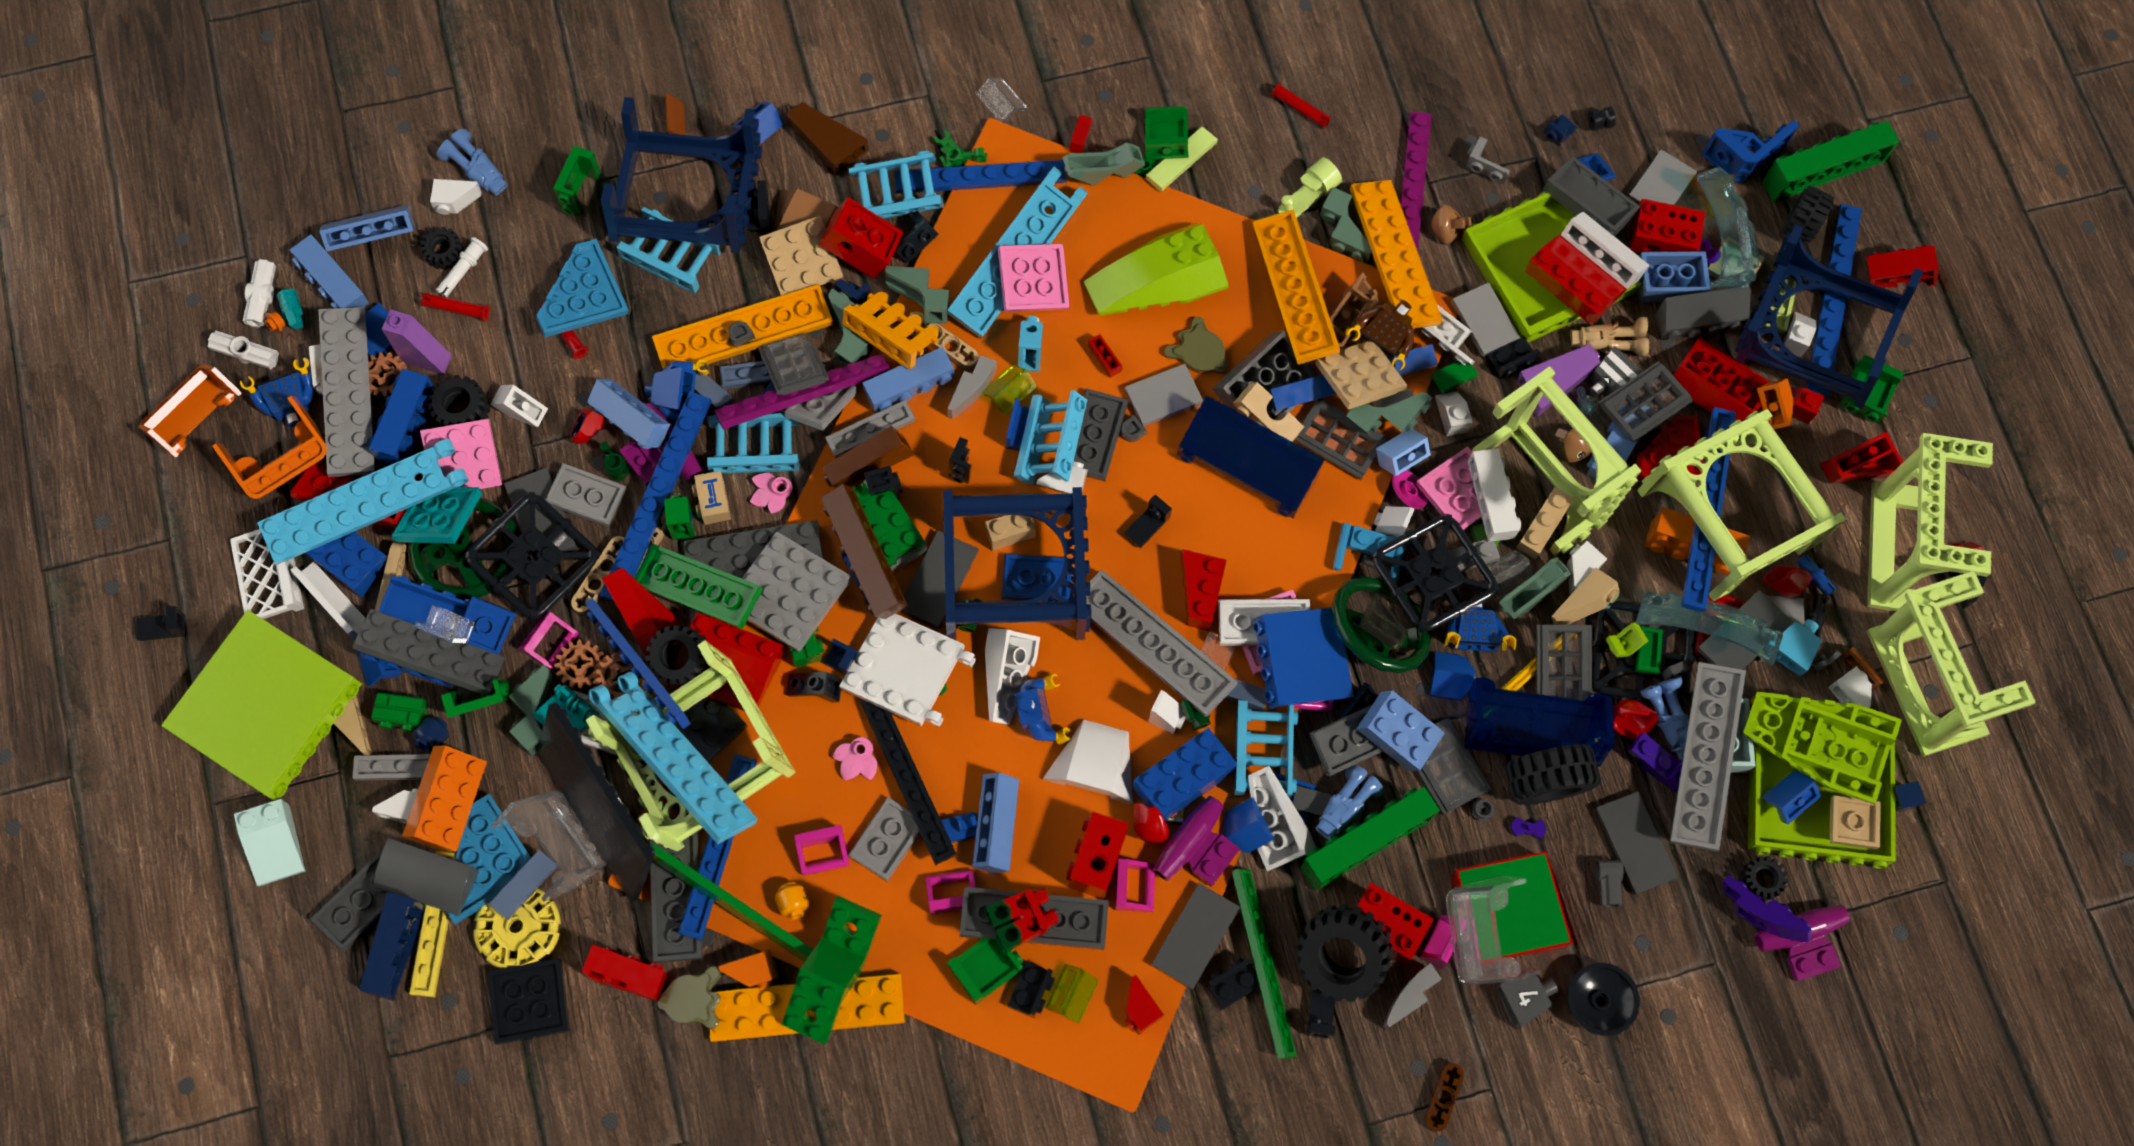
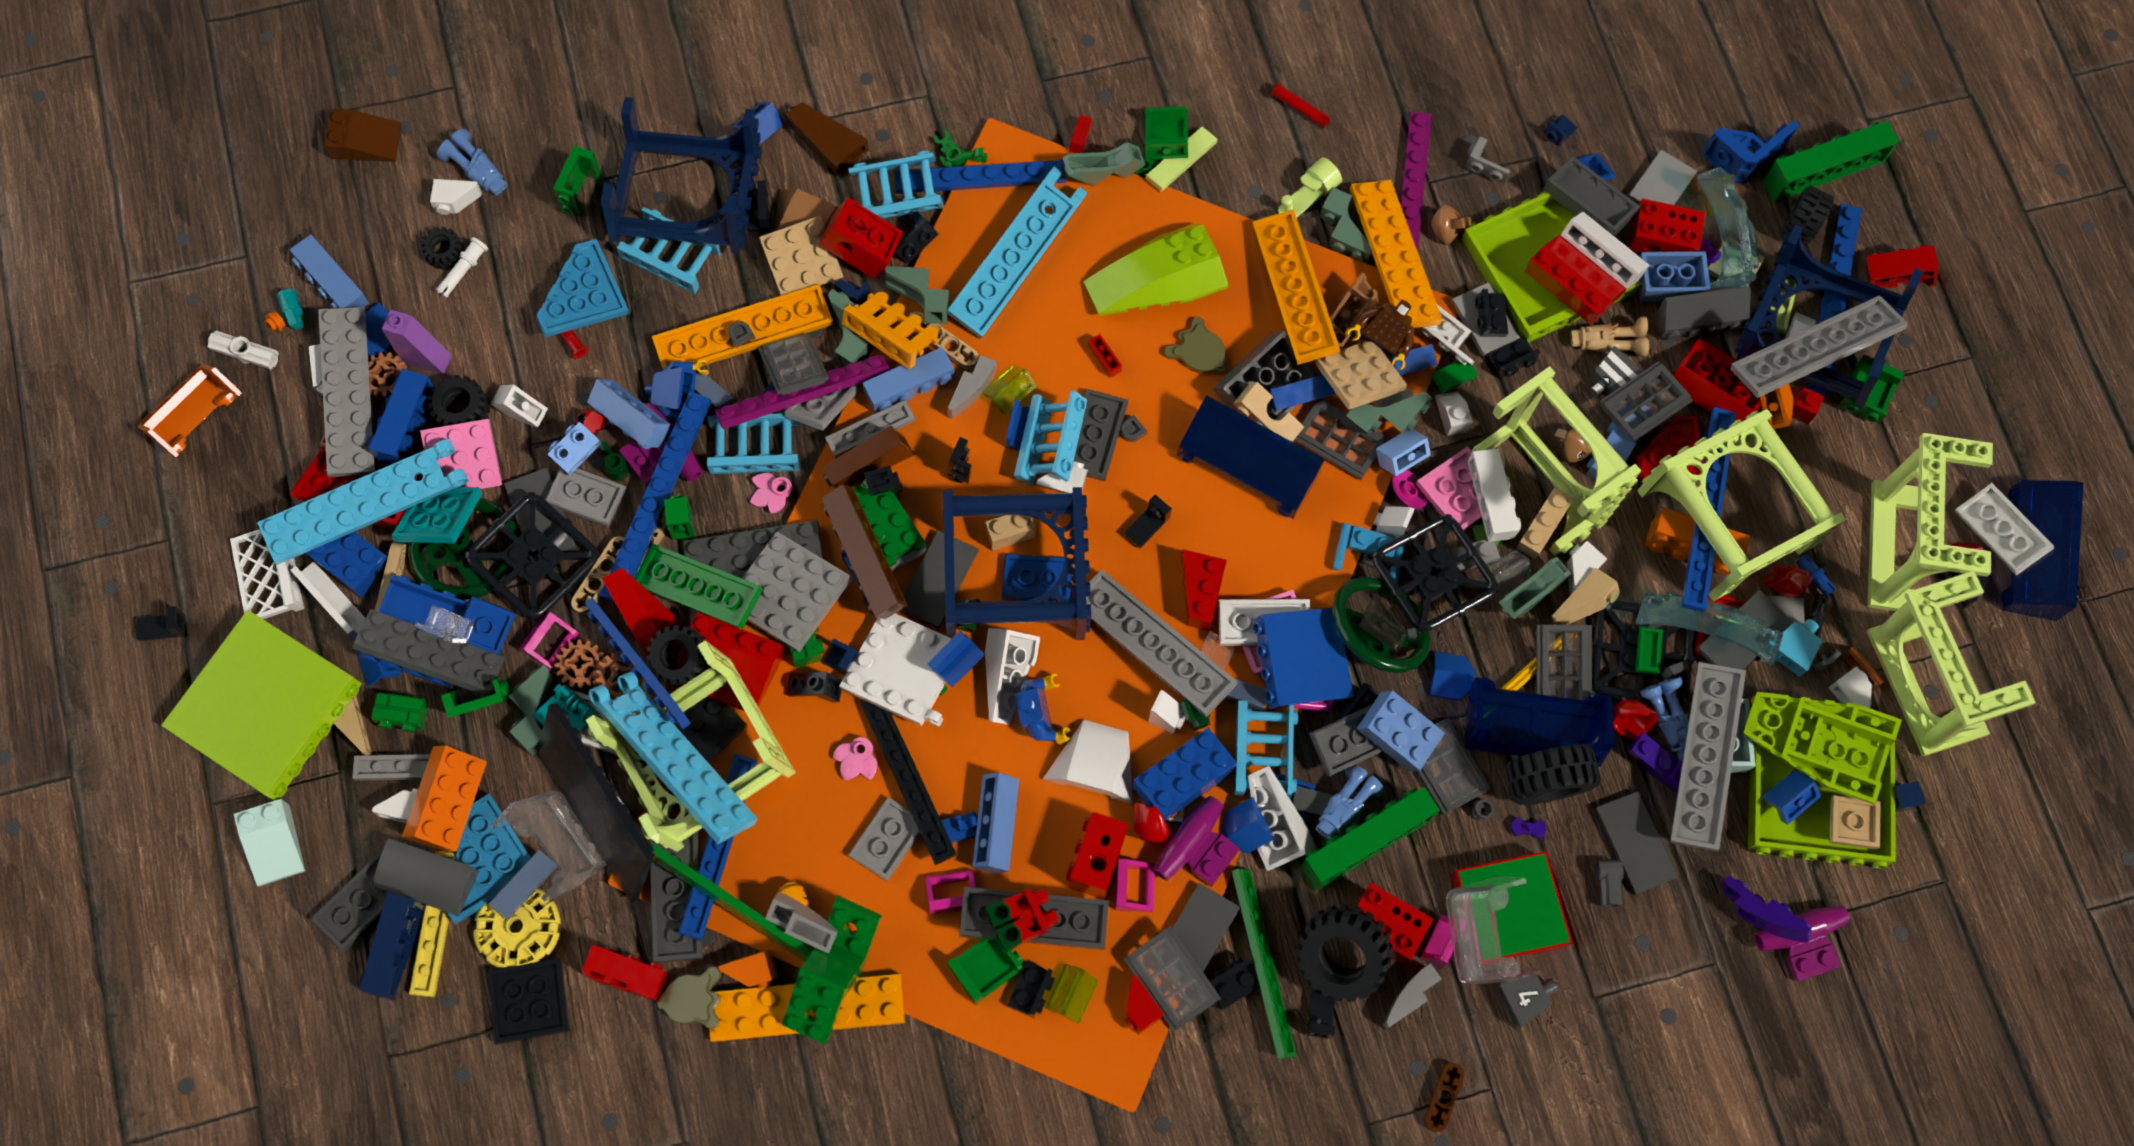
orange windscreen [212,396,327,499] -> none
blue torso [240,357,315,427] -> none
white piece [243,259,276,328] -> none
medium blue brick [319,205,415,252] -> none
dark blue head [413,717,449,752] -> none
red pin [421,293,490,322] -> none
dark orange slope [665,94,686,135] -> none
tan brick [692,470,731,525] -> none
sand blue tile [720,361,787,389] -> none
dark pink tile [794,825,850,875] -> none
clear panel [976,78,1027,123] -> none
bright pink plate [998,244,1070,312] -> none
medium azure torso [1018,316,1043,372] -> none
light grey tile [1125,364,1203,427] -> none
blue torso [1444,598,1517,652] -> none
medium lavender slope [1516,344,1601,417] -> none
black dish [1567,963,1640,1036] -> none
clear light blue plate [1577,387,1597,416] -> none
black wheel [1588,107,1616,131] -> none
lime bracket [1606,622,1648,657] -> none
black tyre [1740,856,1788,901] -> none
red wedge [1820,432,1903,484] -> none
none -> reddish brown slope [324,109,401,162]
none -> light blue brick [548,422,601,476]
none -> light grey slope [765,892,838,953]
none -> blue panel [927,631,984,687]
none -> clear piece [1124,926,1221,1032]
none -> black bracket [1475,289,1508,337]
none -> light grey plate [1731,295,1908,398]
none -> white tile [1955,483,2054,575]
none -> clear blue windscreen [2001,480,2084,621]

